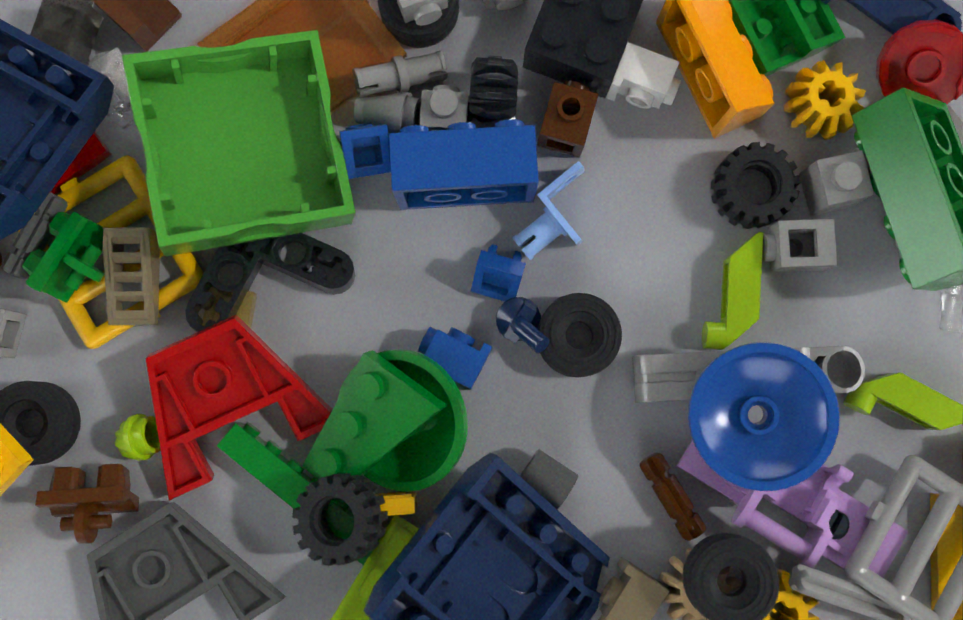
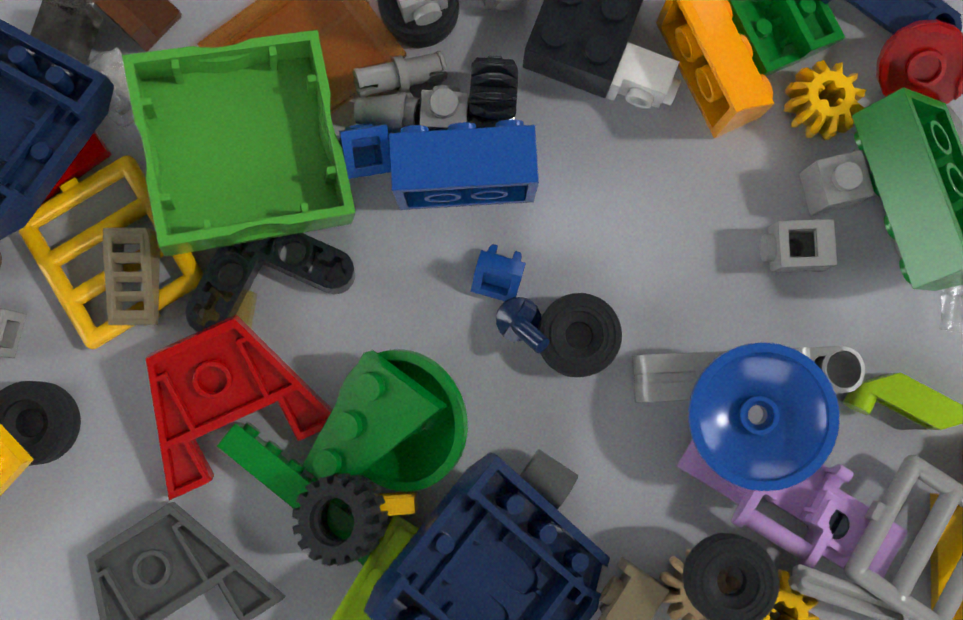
dark grey axle [1,192,68,279] -> none
green hips [22,211,105,303] -> none
reddish brown hips [35,464,139,544] -> none
lime plate [114,414,161,461] -> none
blue brick [418,327,492,390] -> none
light blue bracket [512,161,585,260] -> none
reddish brown brick [537,81,599,158] -> none
reddish brown axle [639,452,706,541] -> none
lime piece [701,232,763,350] -> none
black tyre [710,142,801,229] -> none

